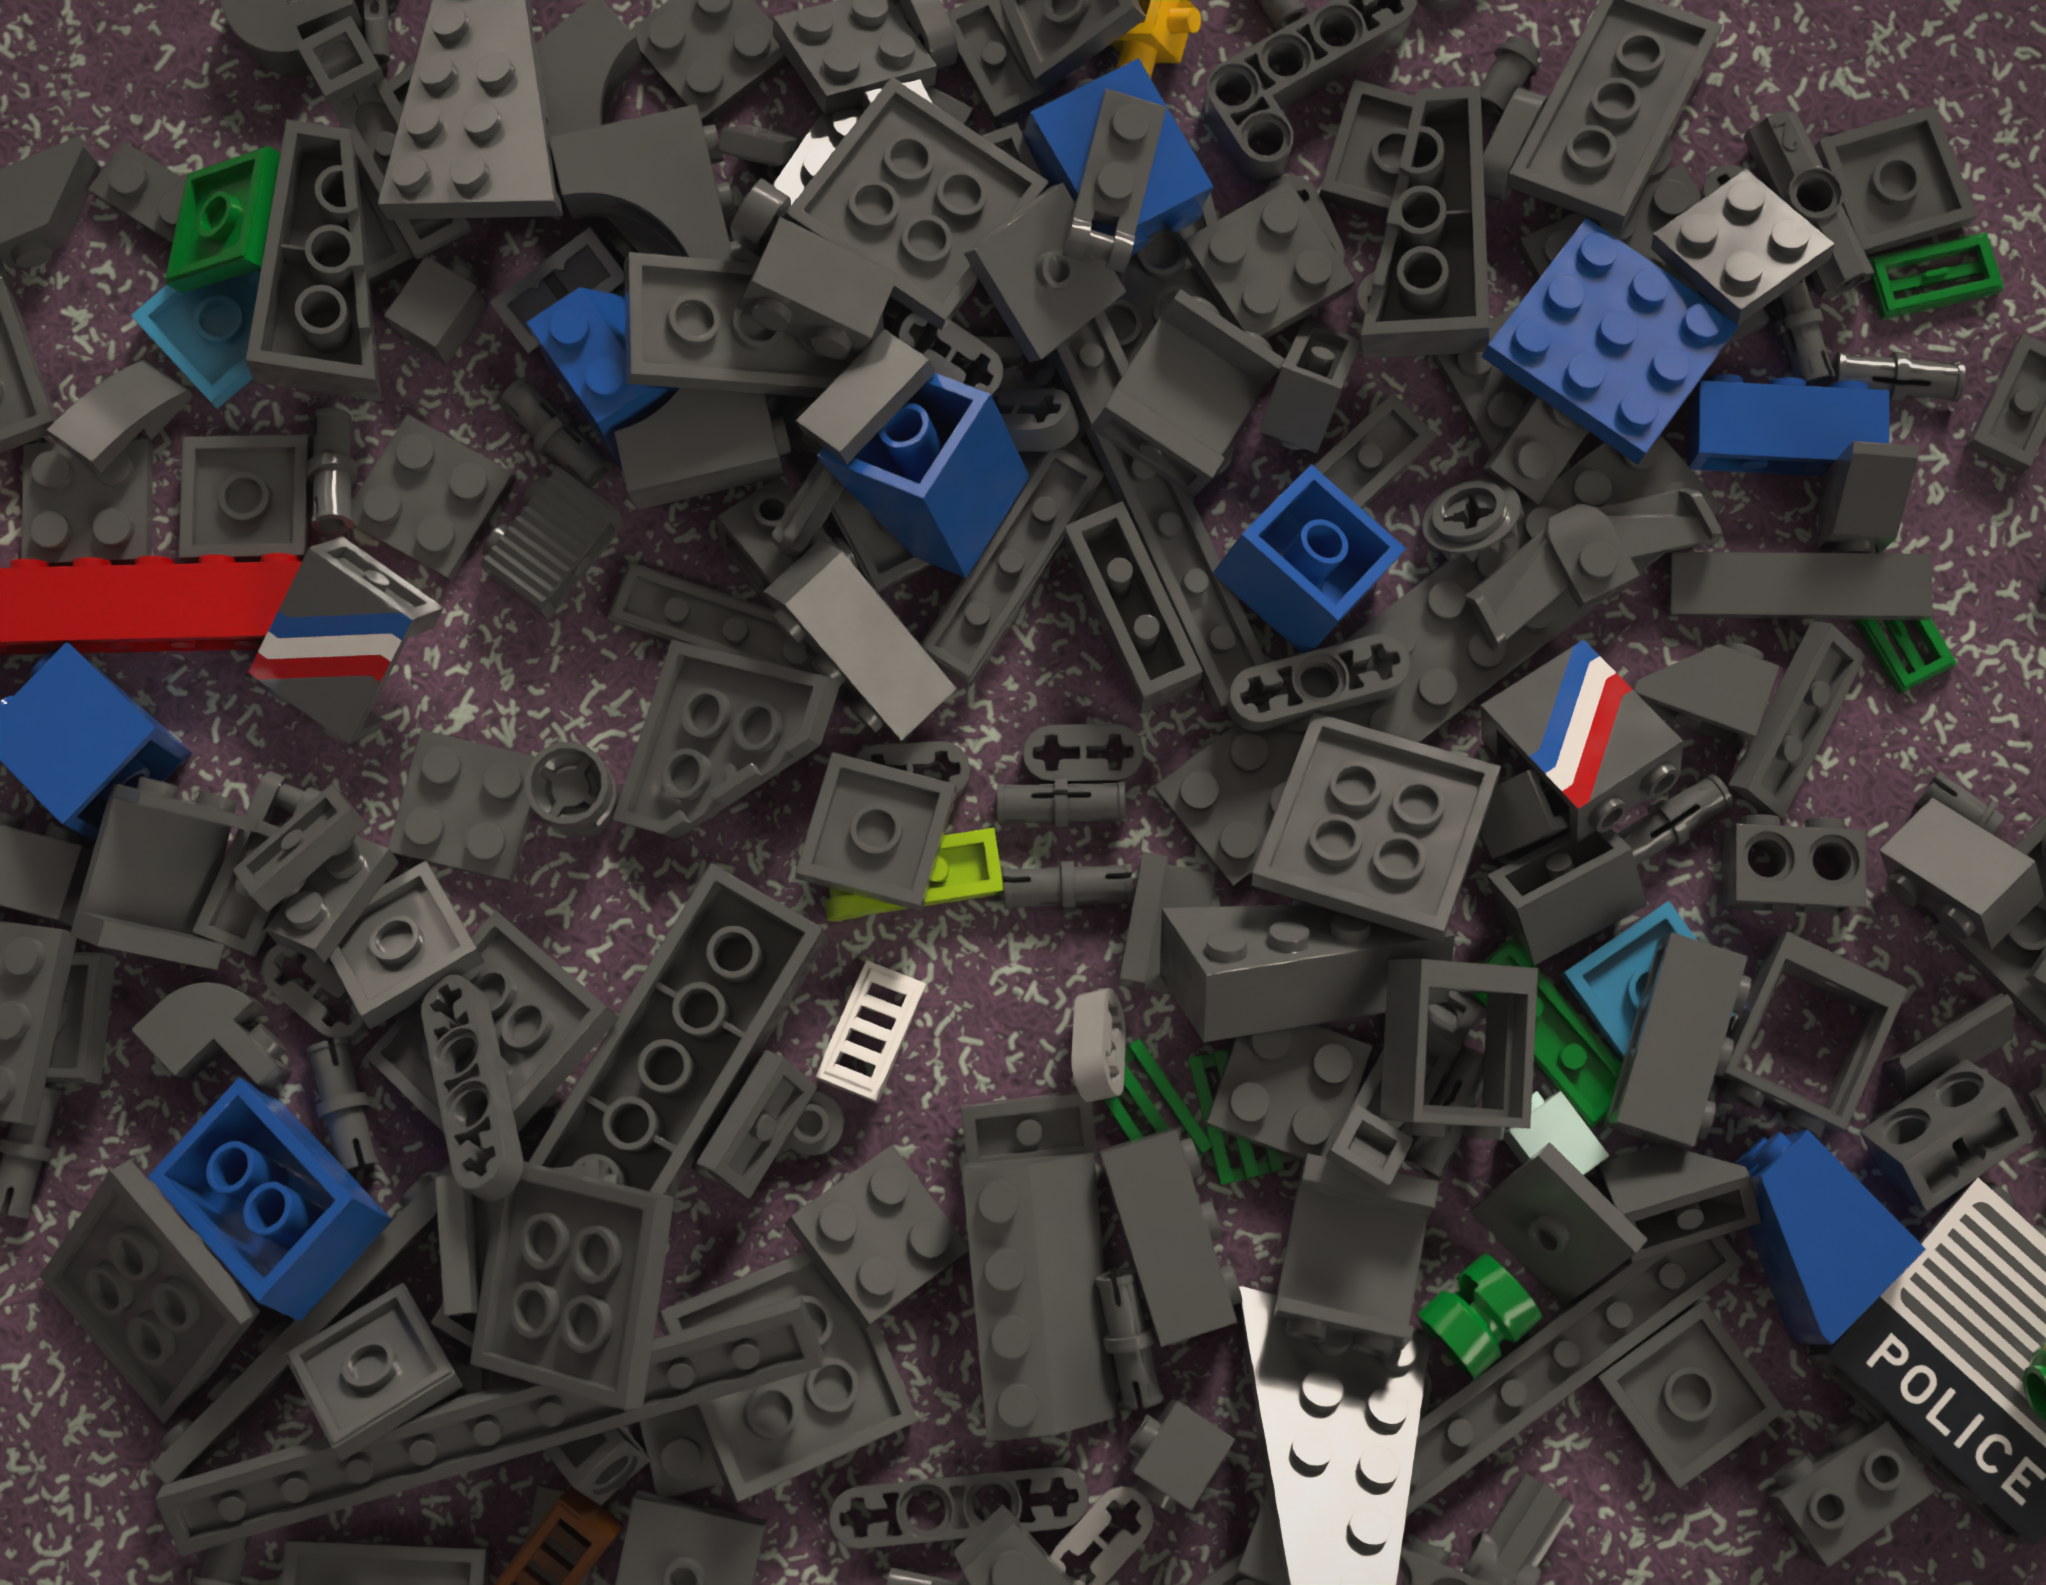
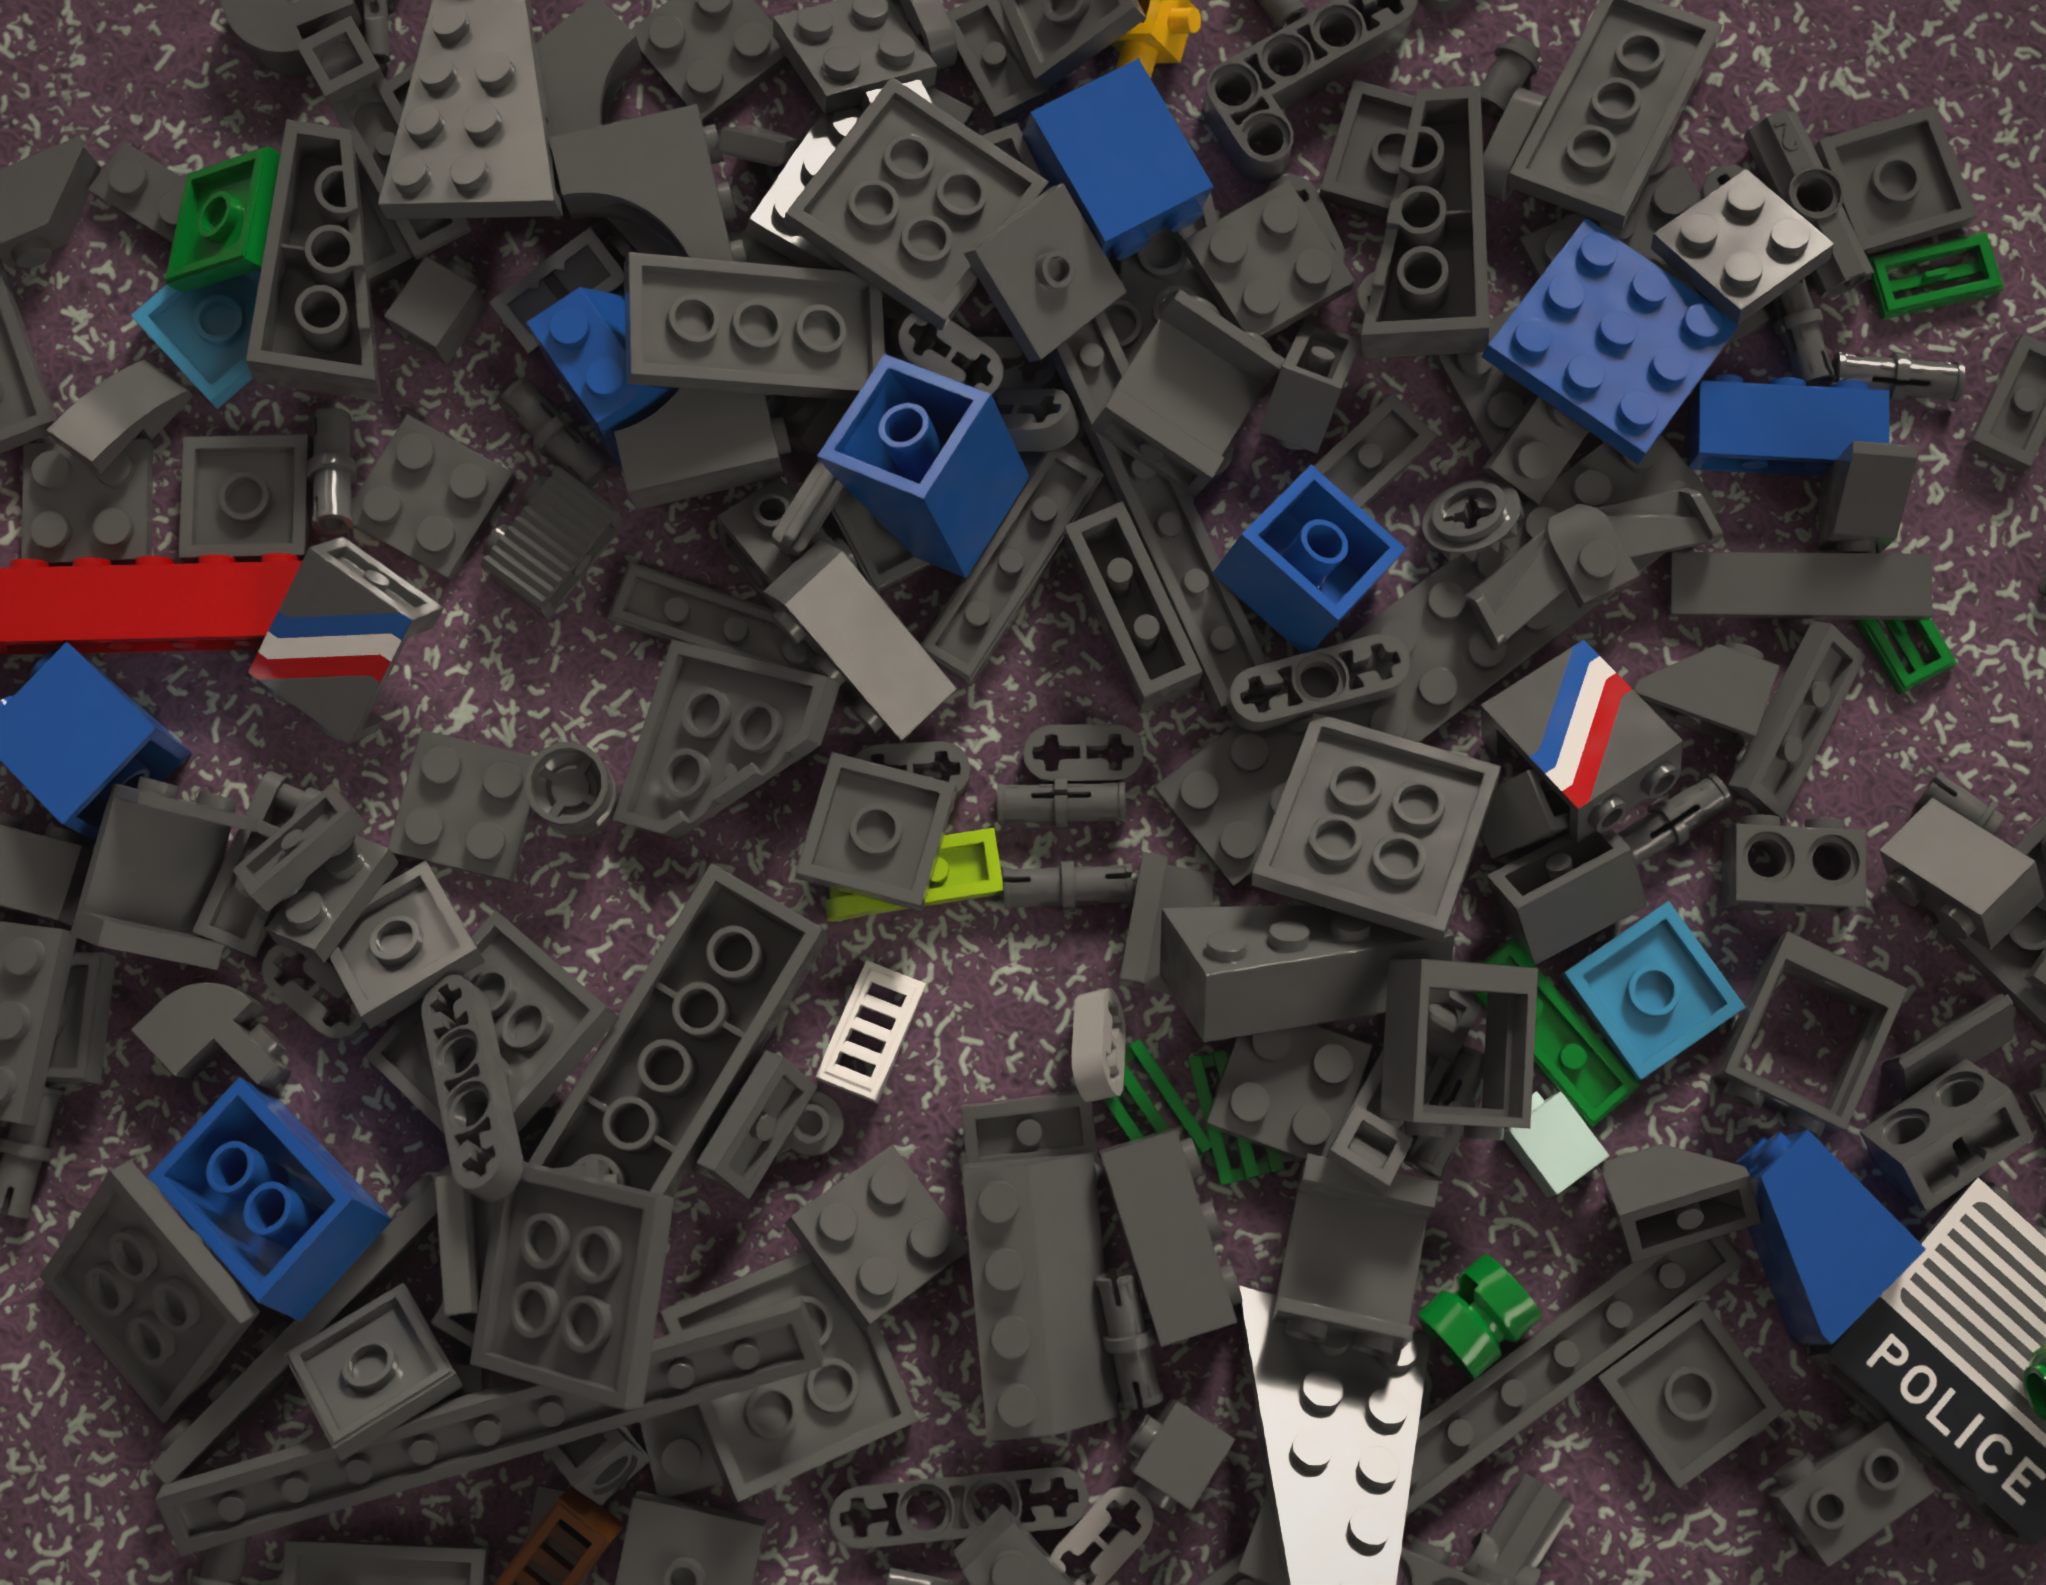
dark grey pin [306,1037,379,1173] -> none
dark grey beam [730,178,791,258] -> none
dark grey brick [738,217,899,363] -> none
tile [796,329,935,464] -> none
dark grey plate [1062,88,1167,273] -> none
dark grey plate [1471,1142,1647,1306] -> none
dark grey brick [1604,932,1751,1150] -> none

